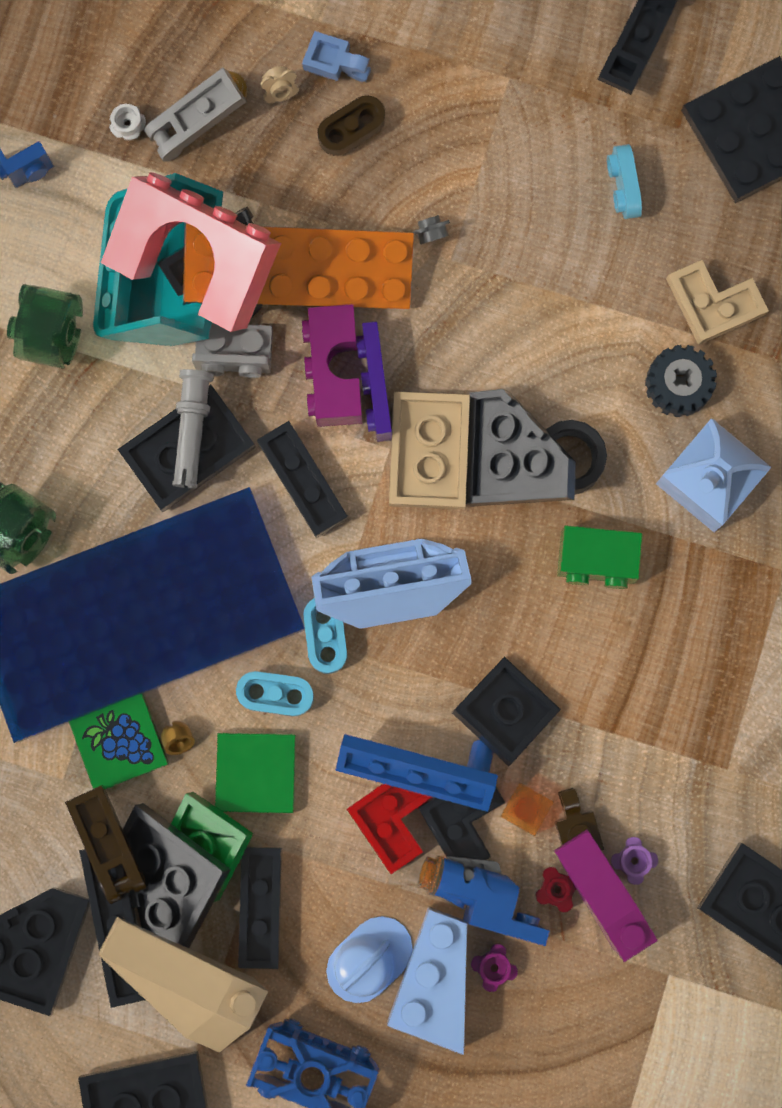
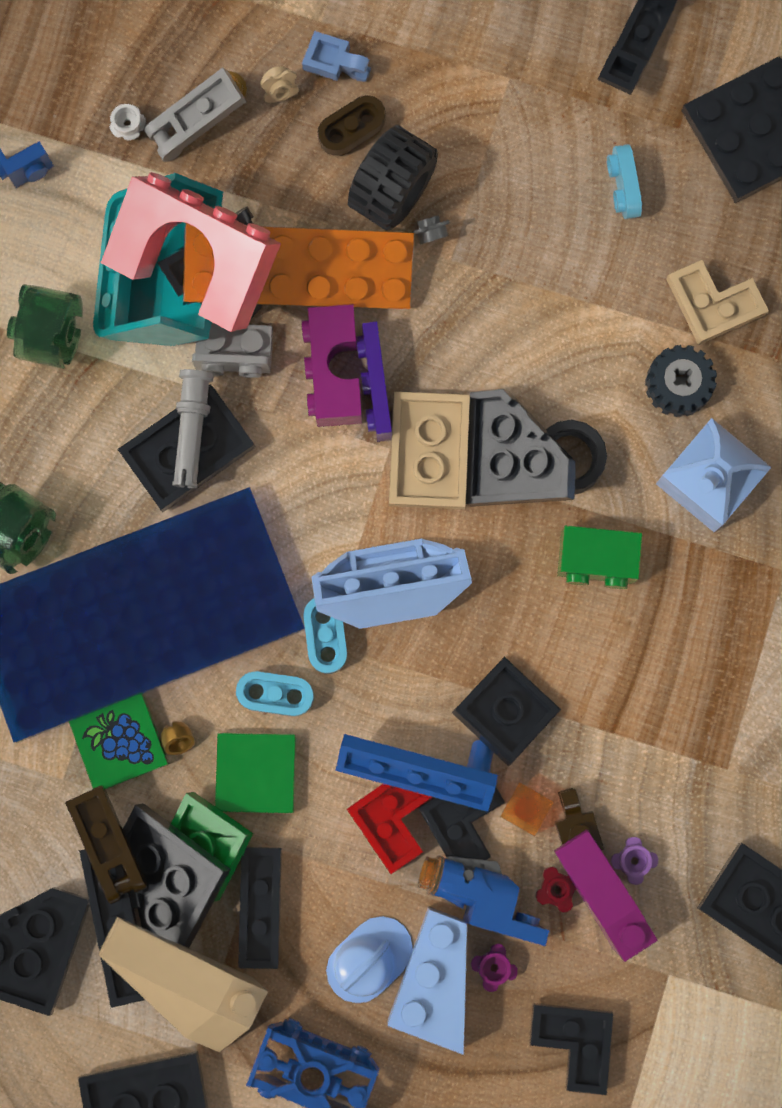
black plate [257,421,348,538] -> none
none -> black tyre [348,125,438,231]
none -> black plate [529,1003,614,1095]

